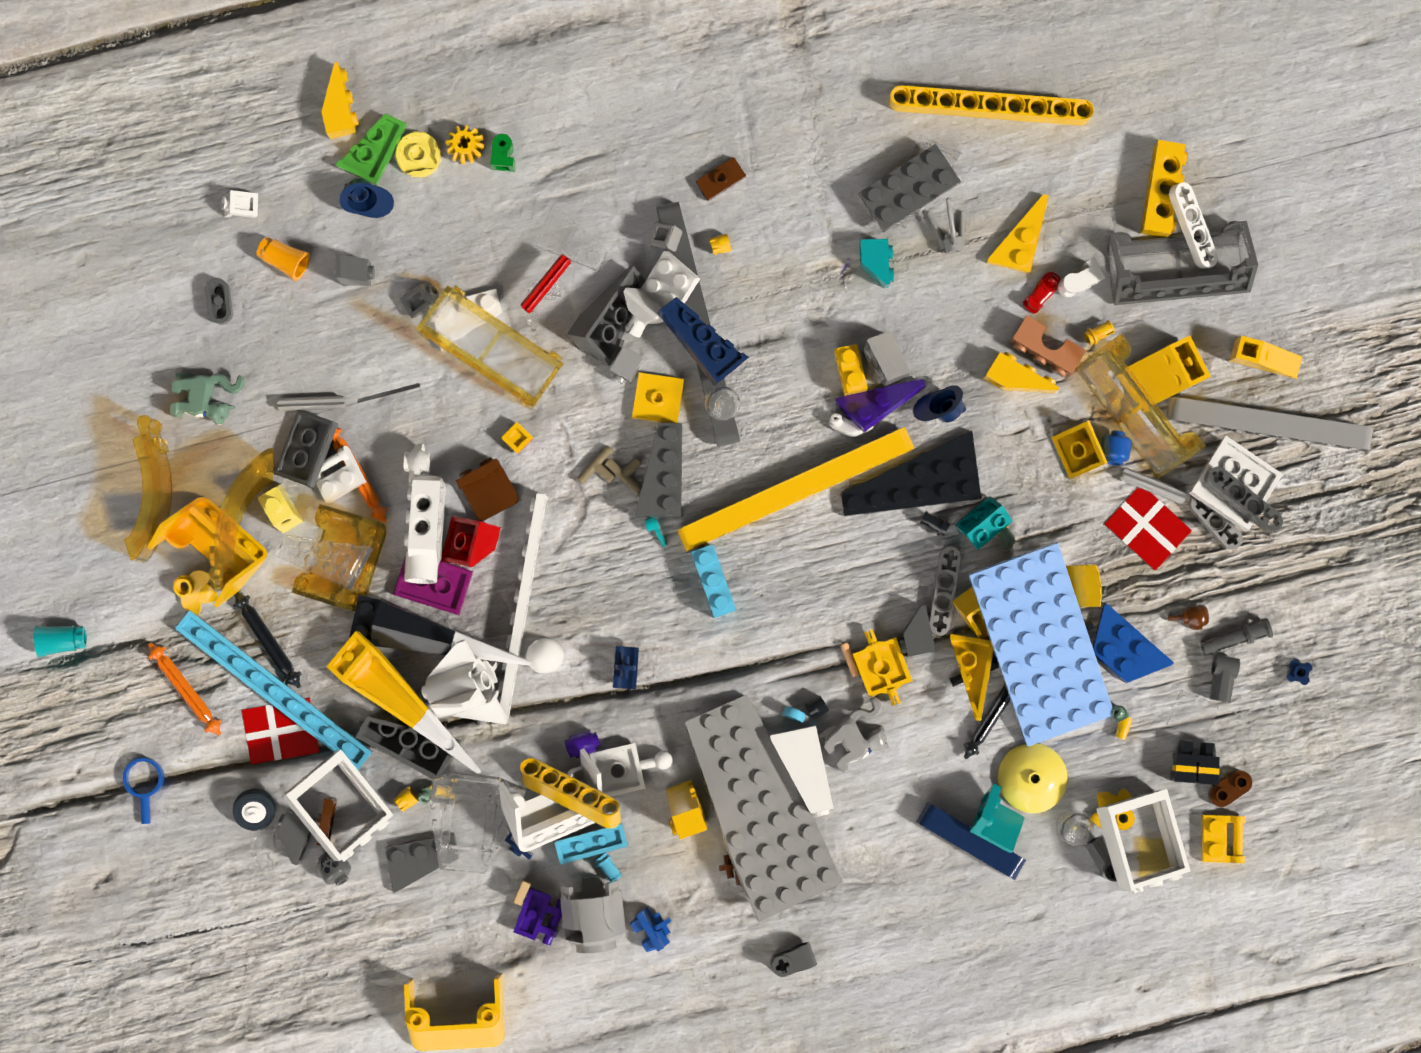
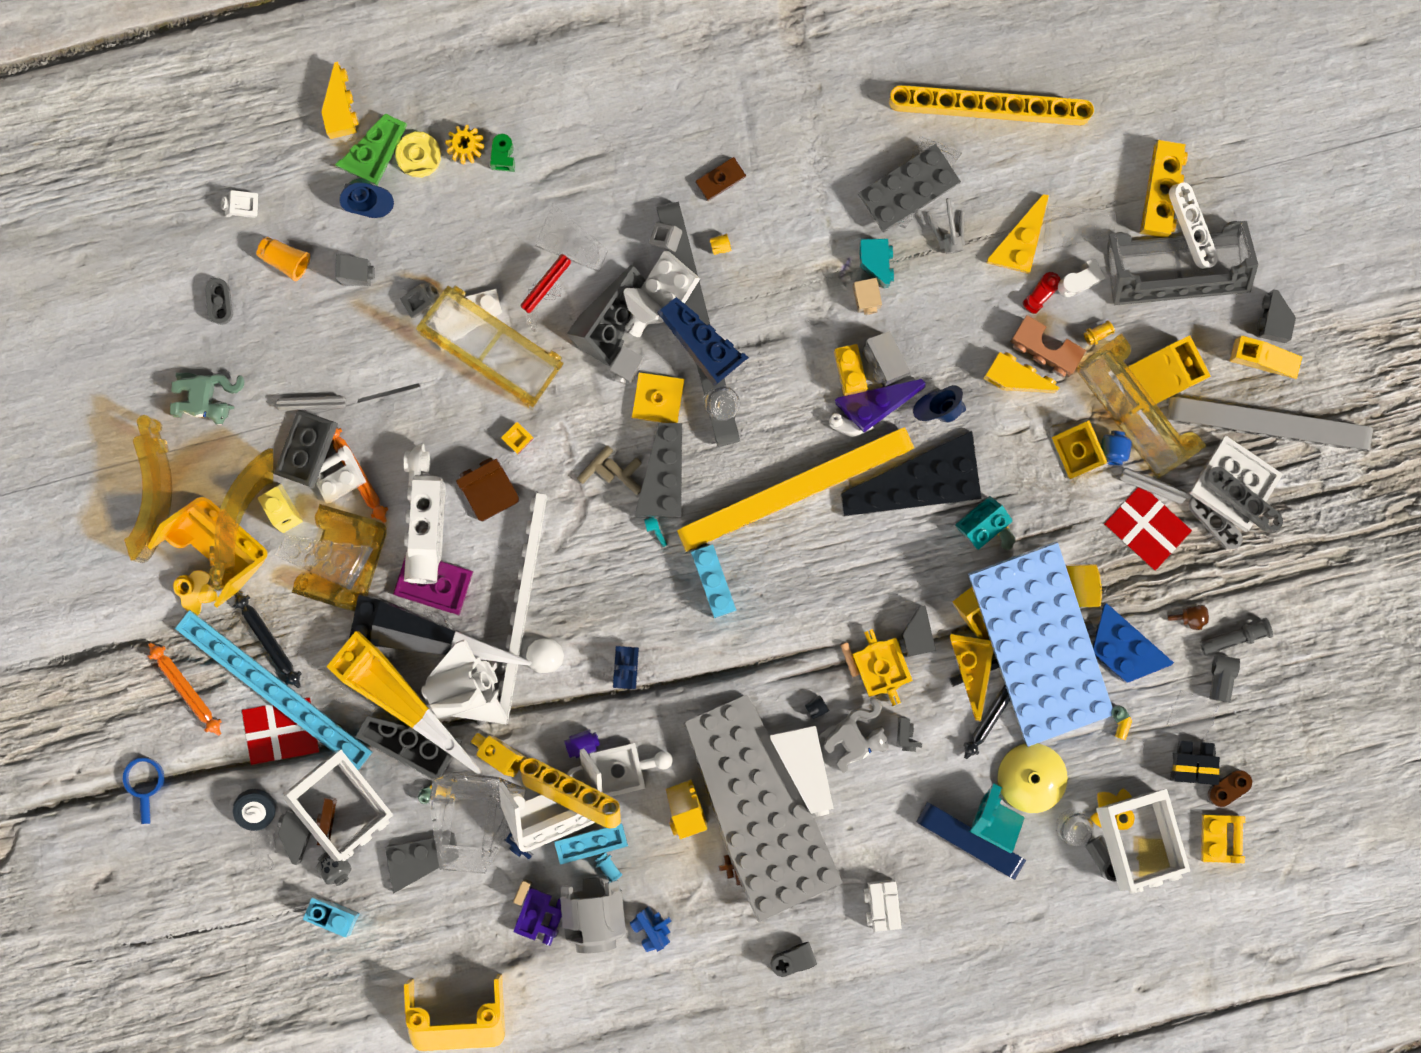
teal plant [34,625,87,658] -> none
yellow hose [393,786,419,812] -> none
red slope [441,516,501,567] -> none
medium azure tile [782,706,806,724] -> none
black pin [919,511,950,536] -> none
light grey beam [929,547,961,636] -> none
dark blue plate [1286,660,1312,685] -> none
none -> medium azure slope [303,897,360,938]
none -> yellow torso [470,733,527,777]
none -> tan brick [853,278,882,315]
none -> white brick [863,880,902,932]
none -> dark grey bracket [897,717,922,752]
none -> dark grey slope [1257,289,1296,343]

